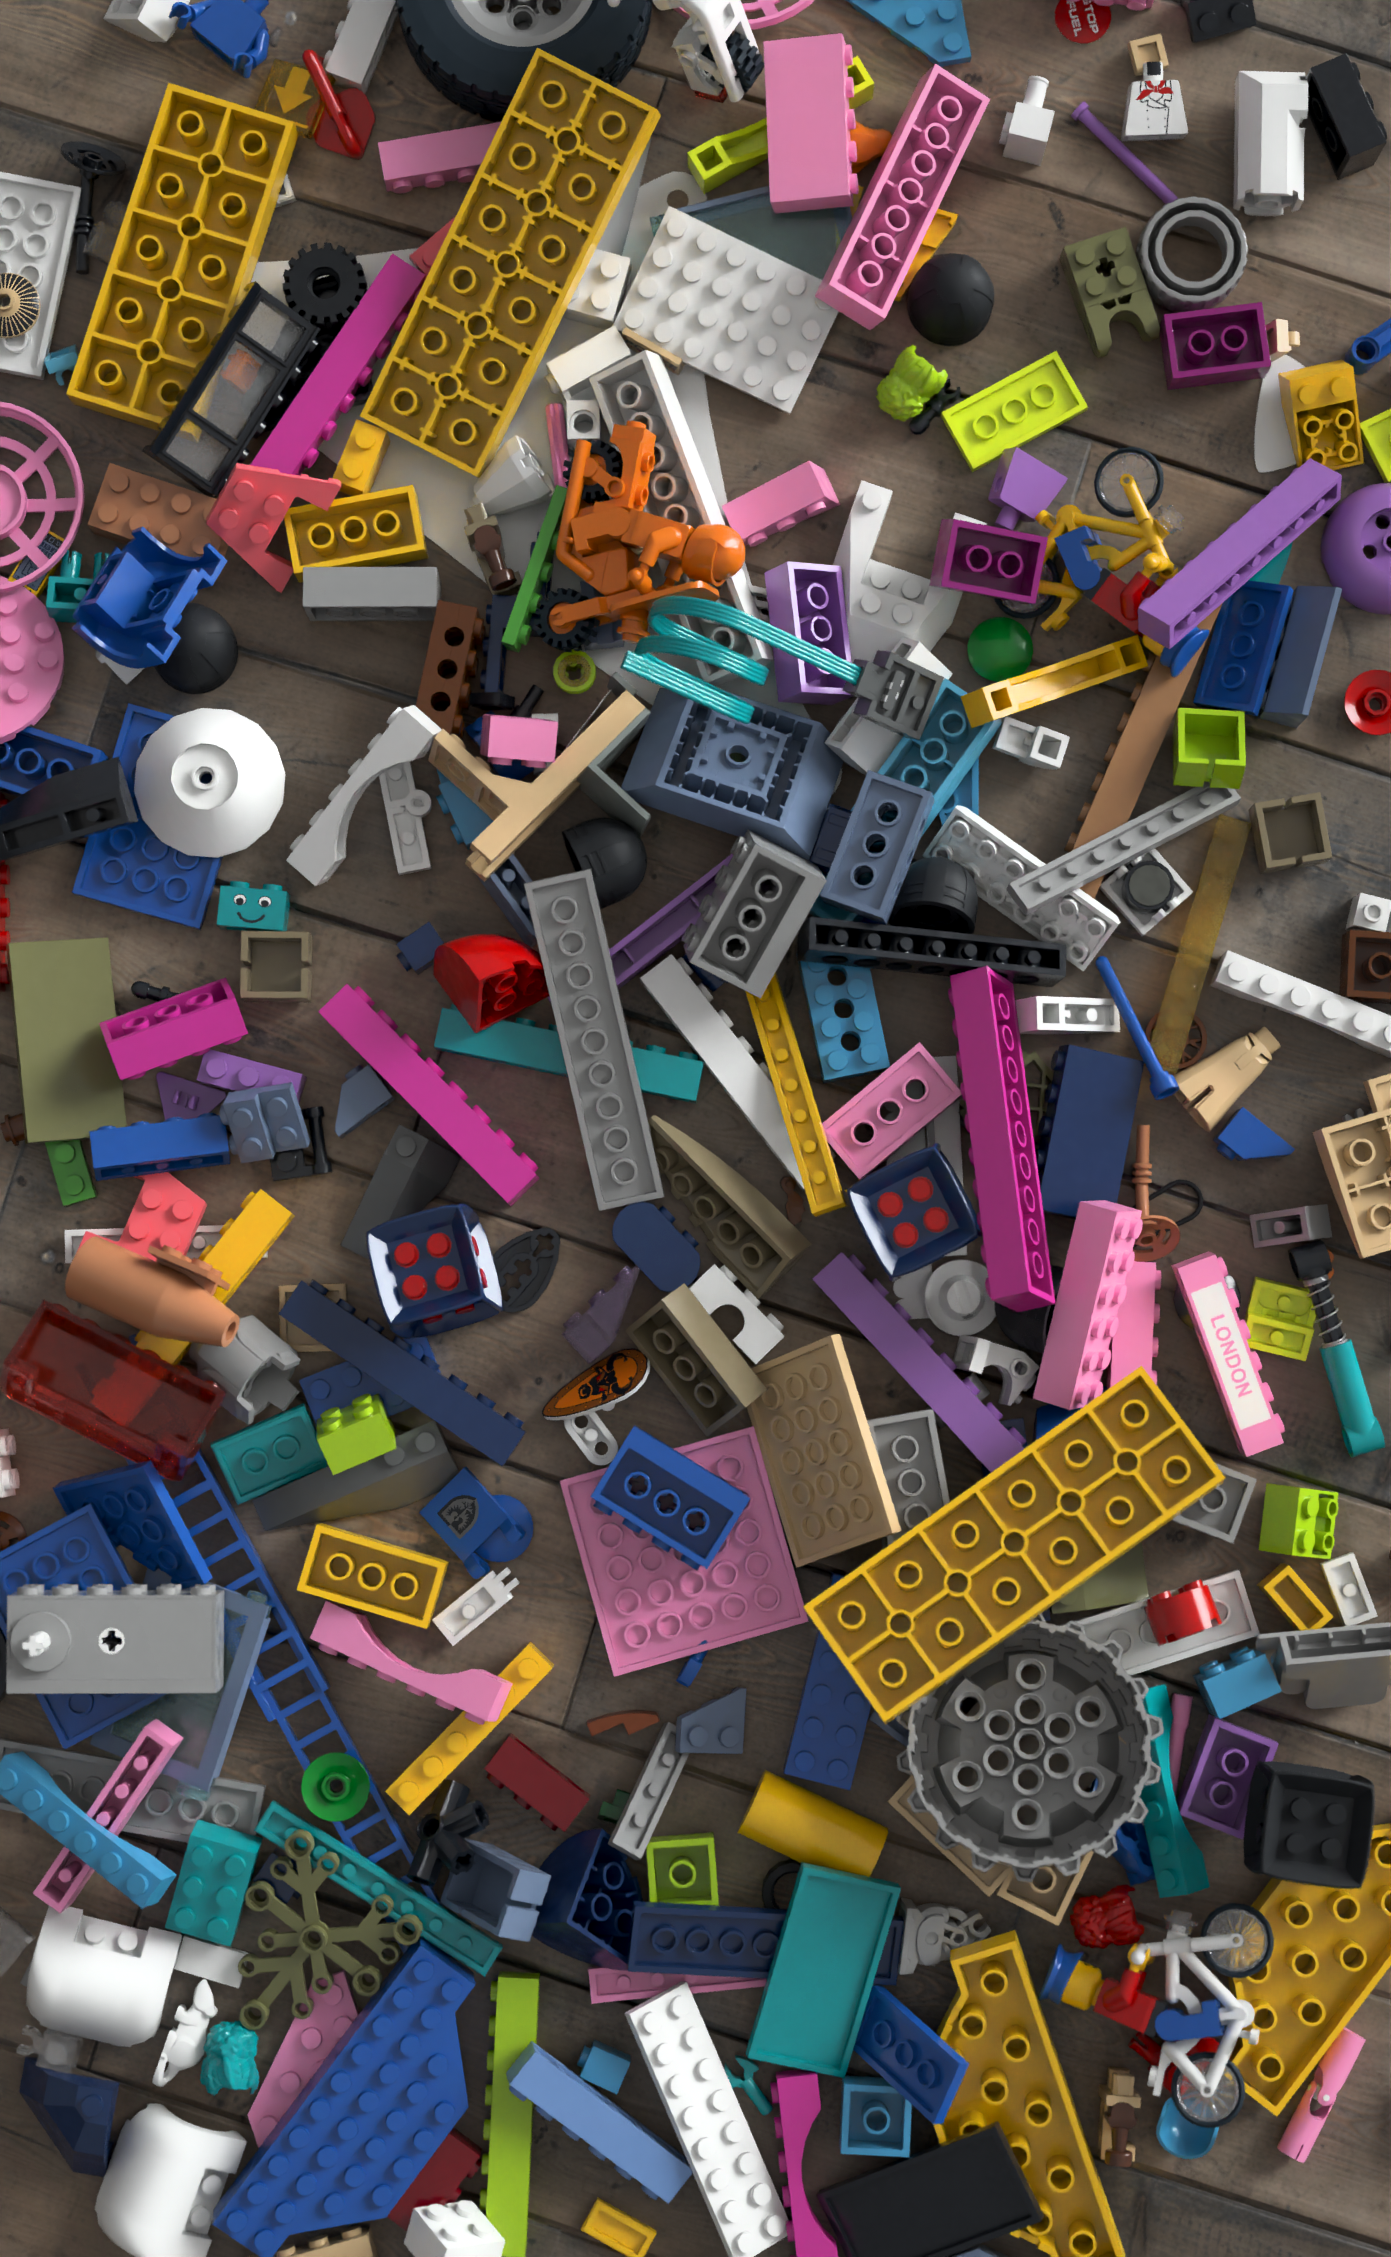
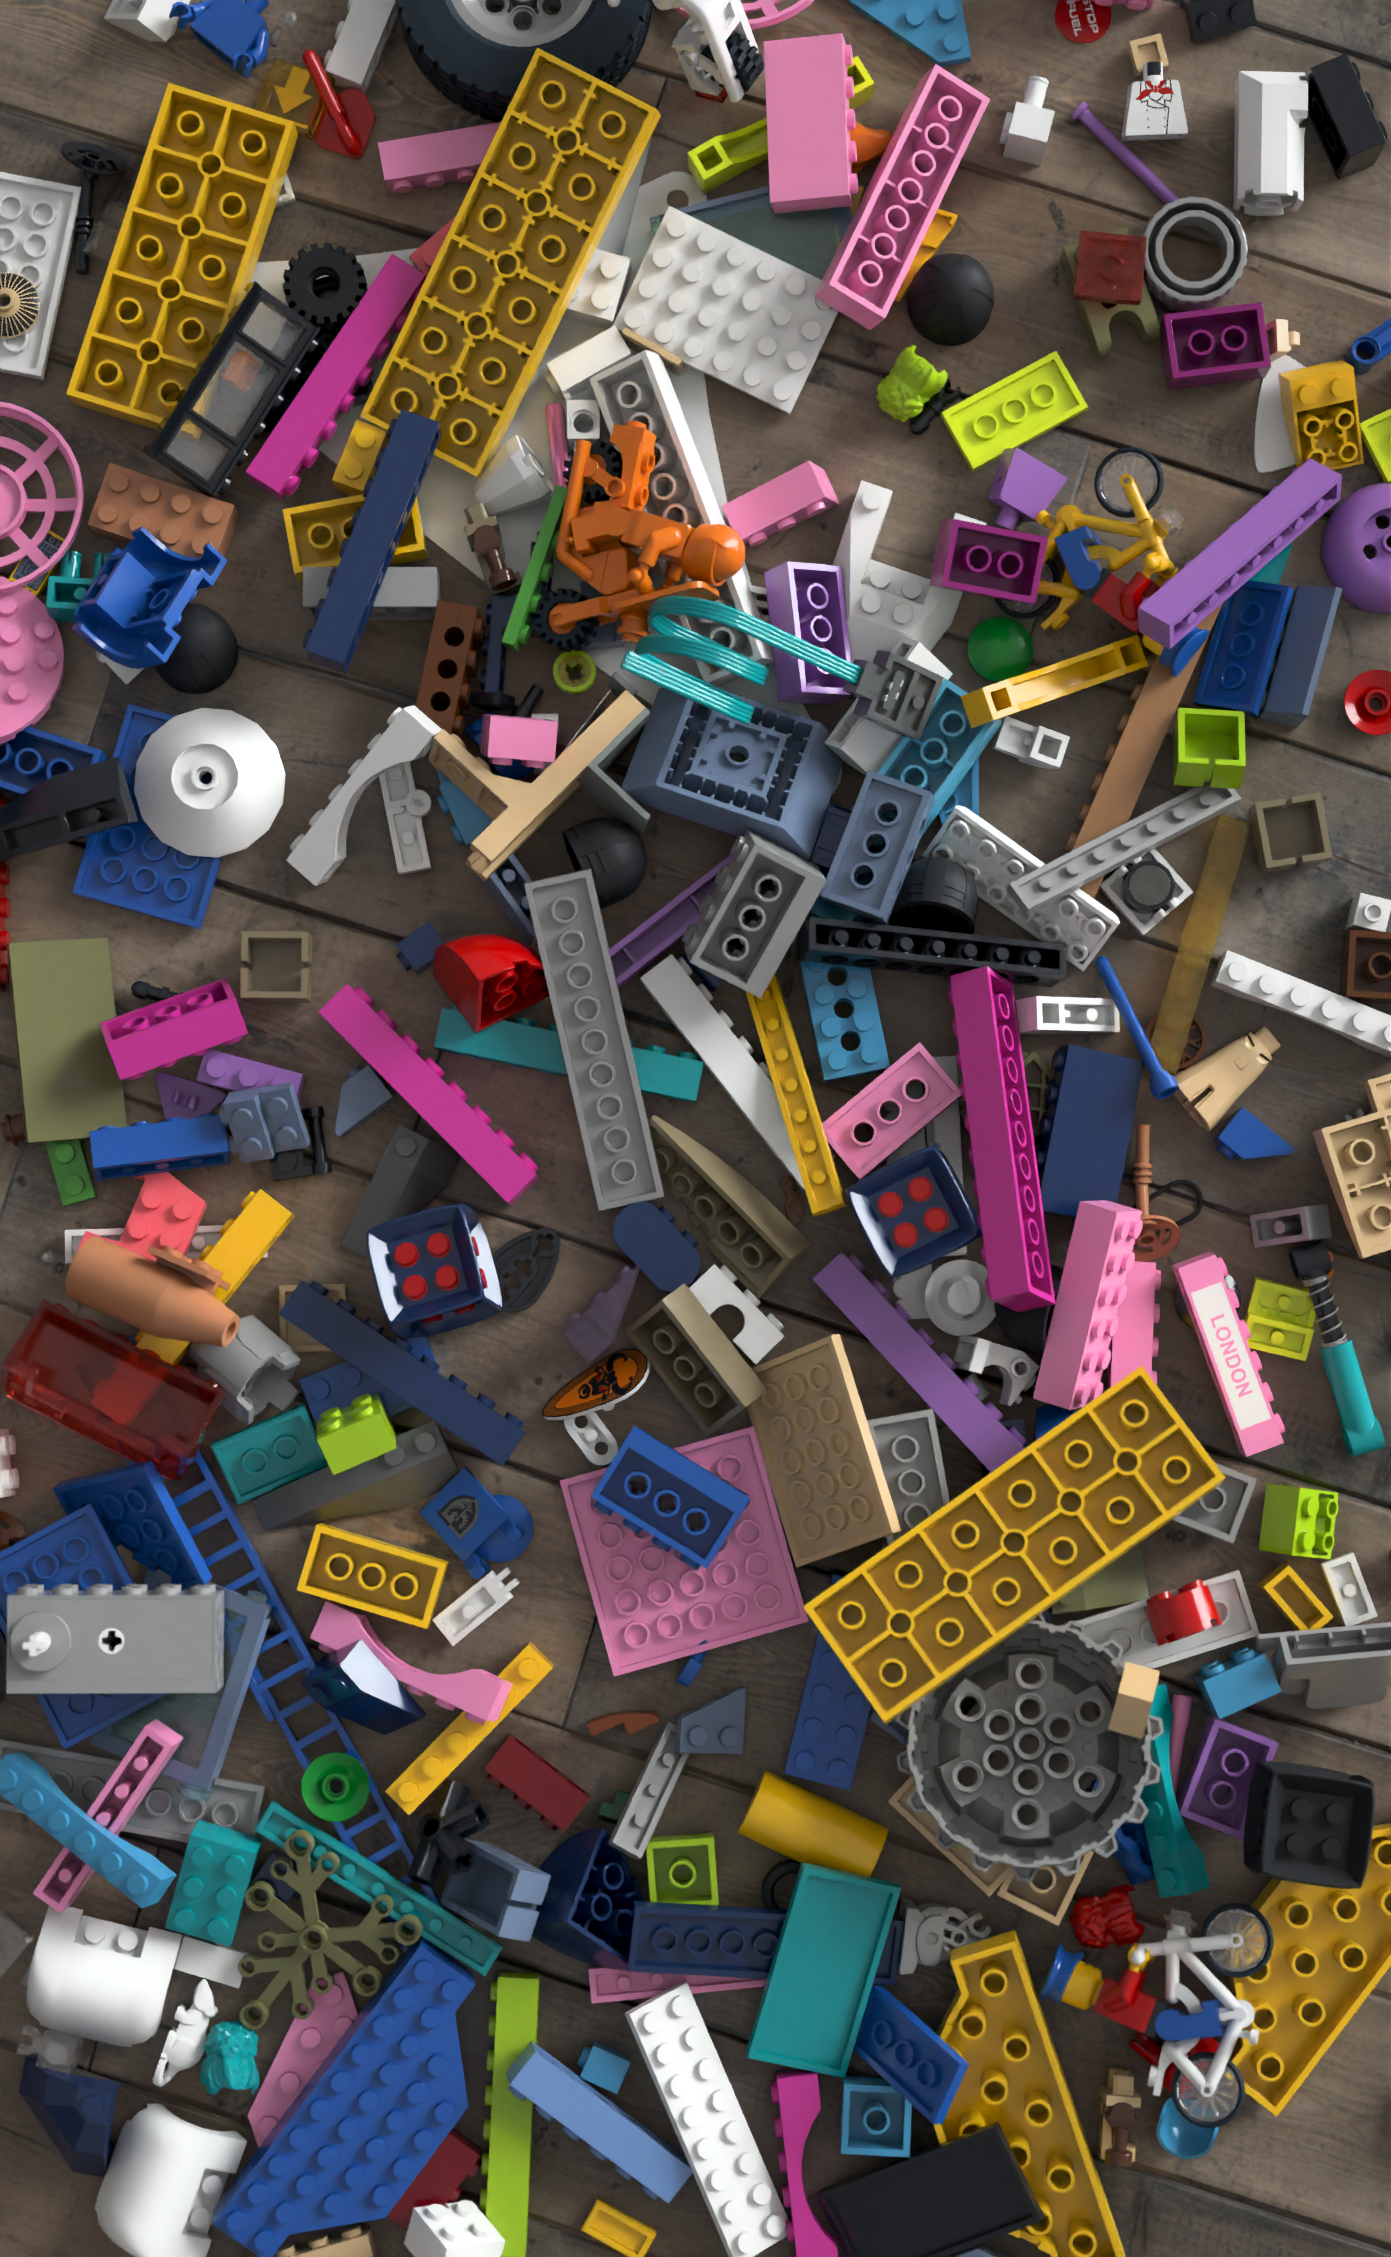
medium azure tile [44,345,79,386] -> none
coral wing [206,463,341,593] -> none
teal brick [217,881,291,931] -> none
teal bar [724,2055,773,2116] -> none
bright pink piece [1277,2027,1366,2163] -> none
none -> dark blue slope [301,1639,427,1735]
none -> dark blue brick [303,409,442,674]
none -> clear red plate [1073,230,1147,306]
none -> tan slope [1108,1662,1160,1740]

